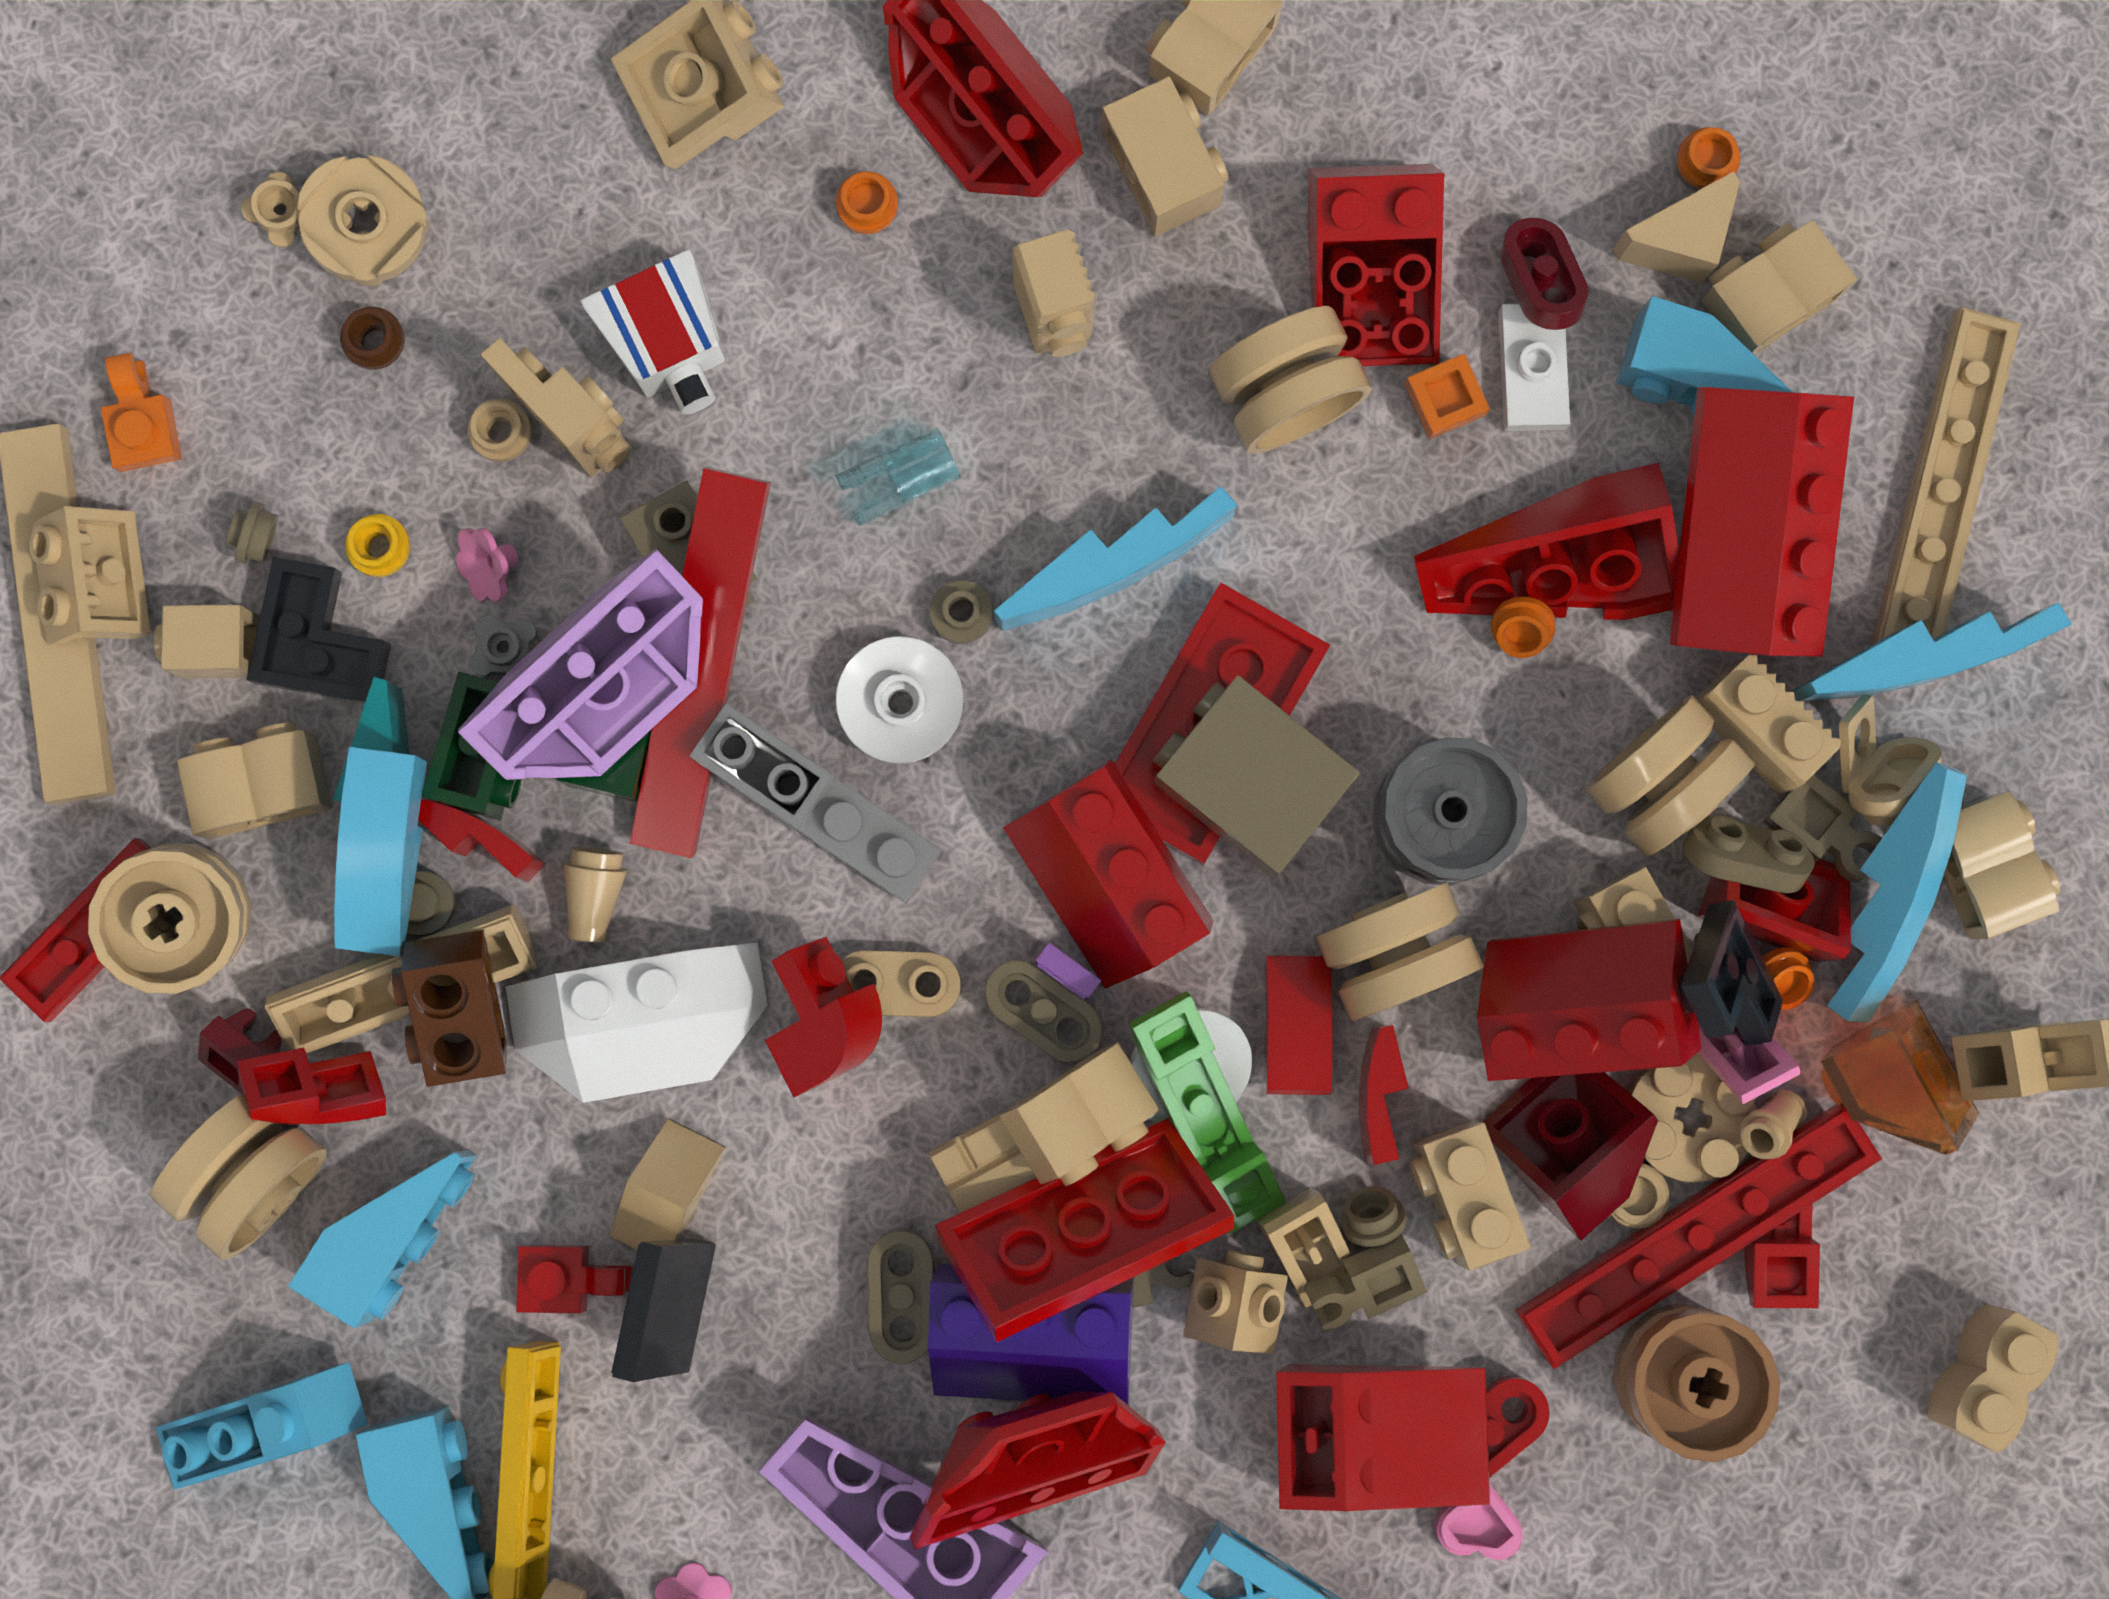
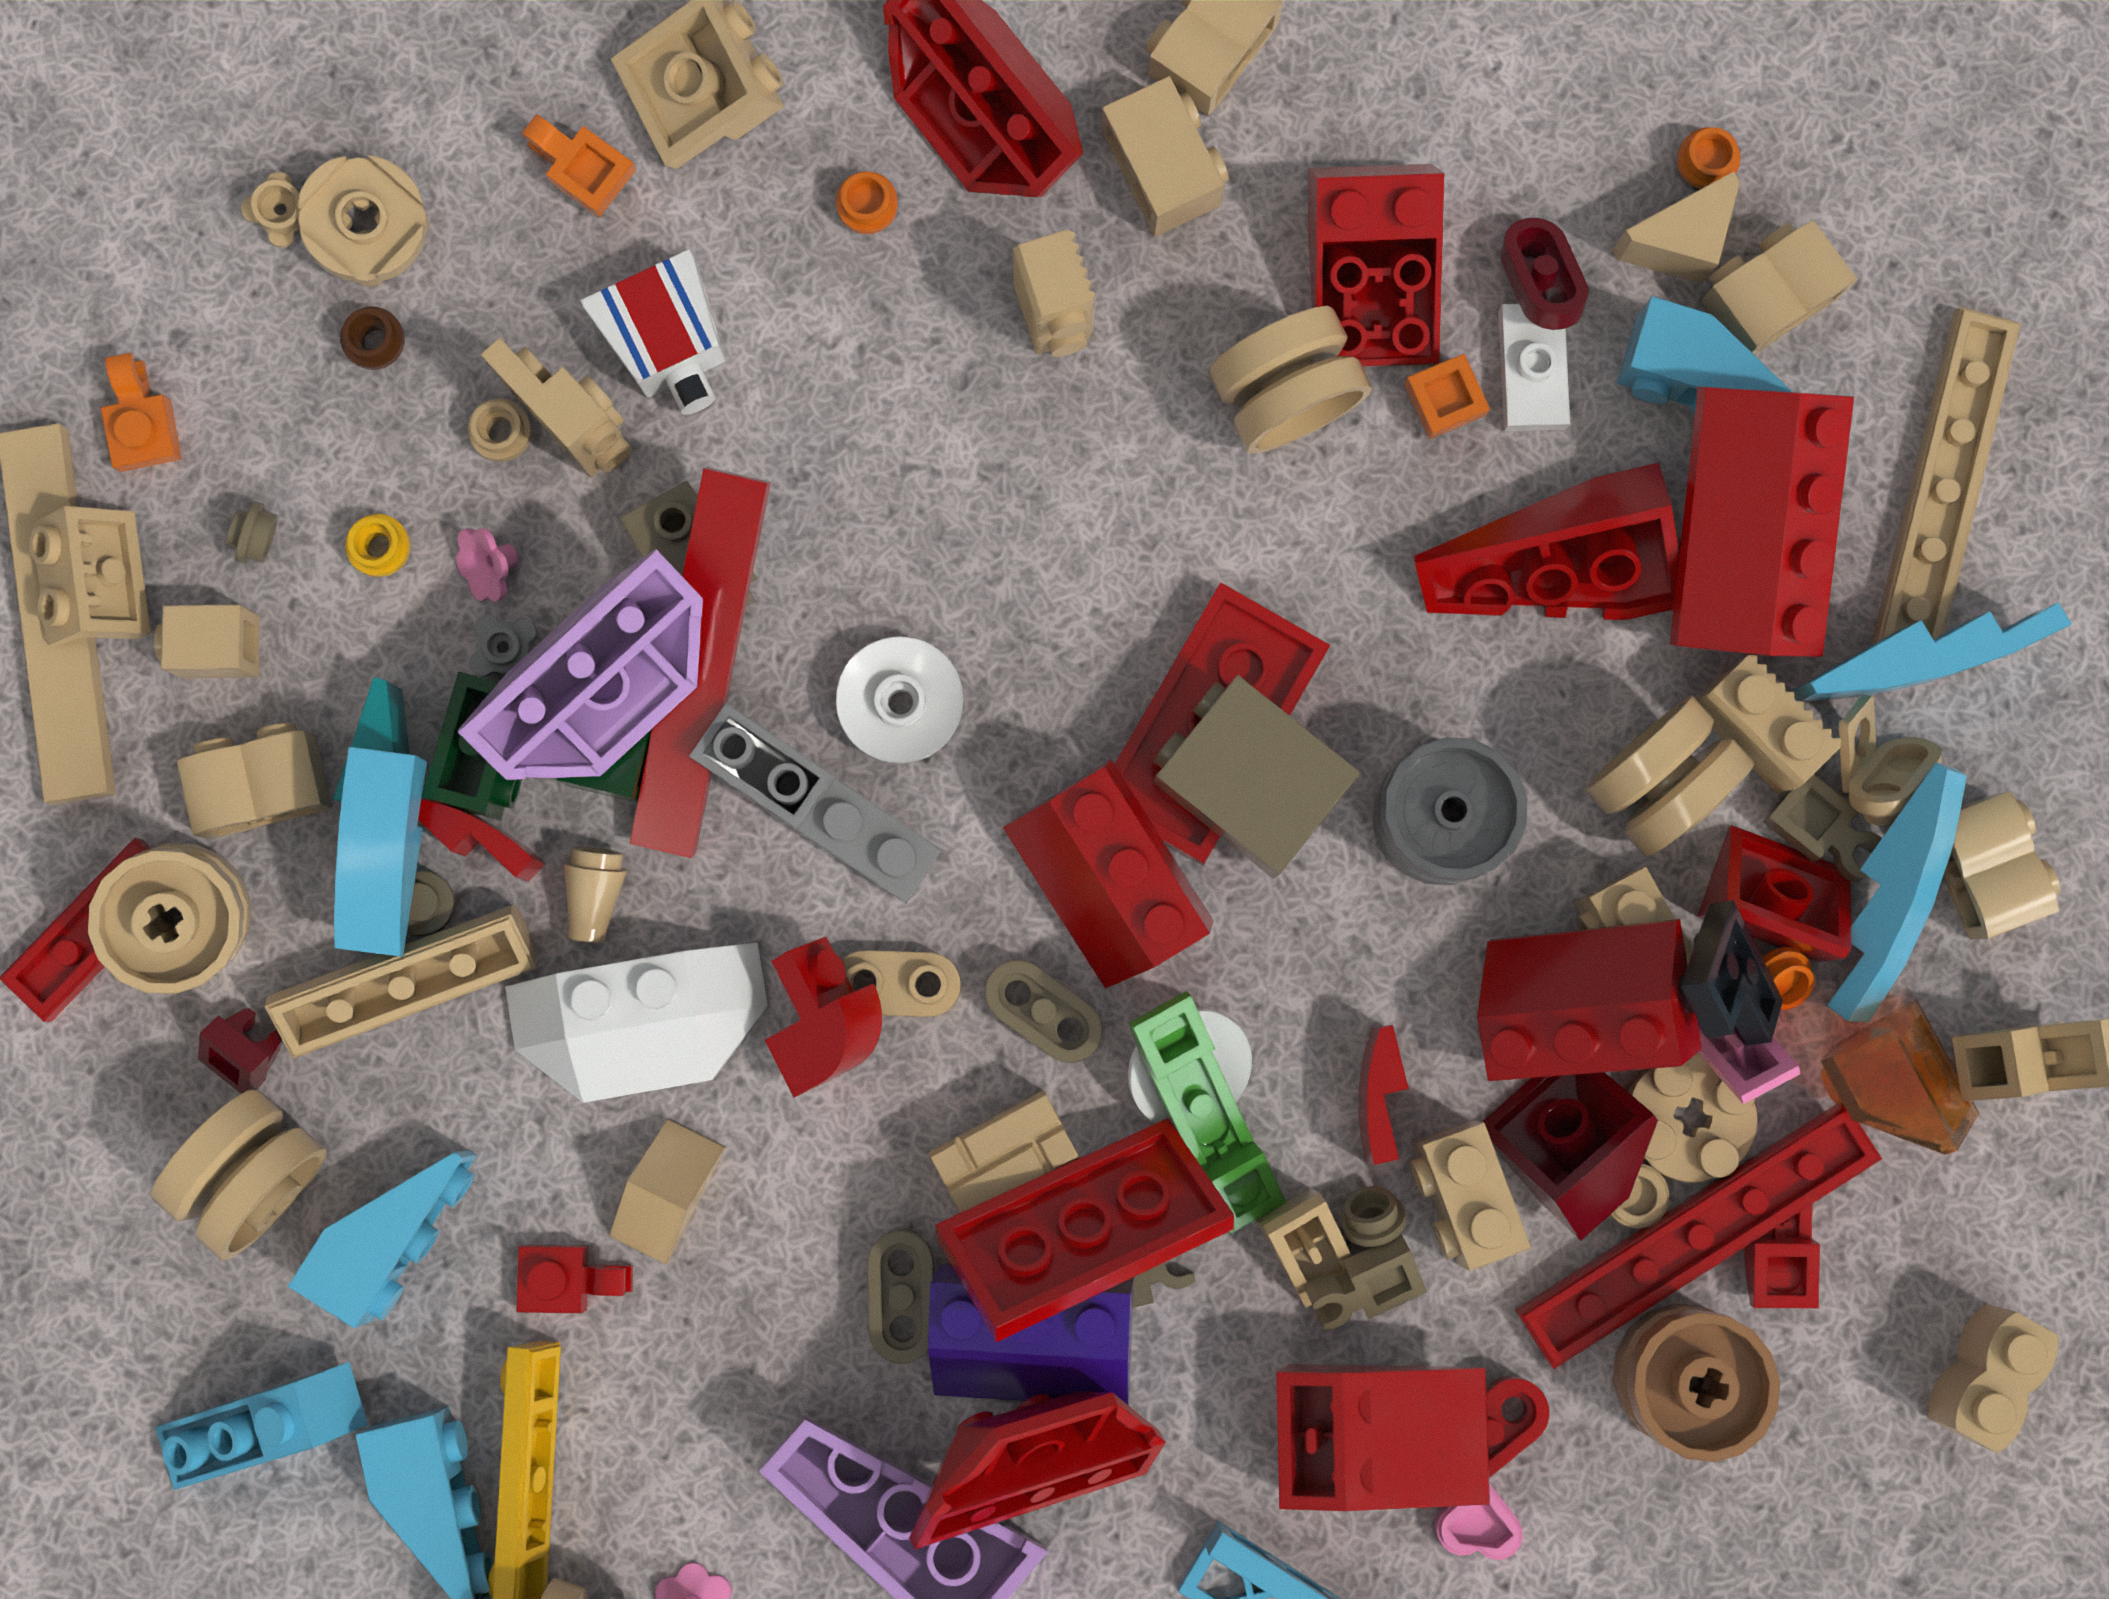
red slope [237,1047,386,1124] -> none
black plate [246,557,391,704] -> none
reddish brown brick [392,930,507,1087] -> none
black tile [611,1239,716,1382] -> none
clear light blue hinge [835,427,961,526] -> none
dark tan plate [930,580,993,644] -> none
medium azure slope [994,486,1237,631] -> none
tan brick [1000,1042,1159,1186] -> none
medium lavender tile [1035,943,1102,1000] -> none
tan brick [1183,1249,1288,1354] -> none
red slope [1264,956,1333,1095] -> none
tan wheel [1315,882,1484,1021] -> none
orange plate [1491,597,1556,658] -> none
dark tan plate [1682,815,1815,893] -> none
tan pin [1740,1089,1807,1159] -> none
none -> orange plate [521,114,636,218]

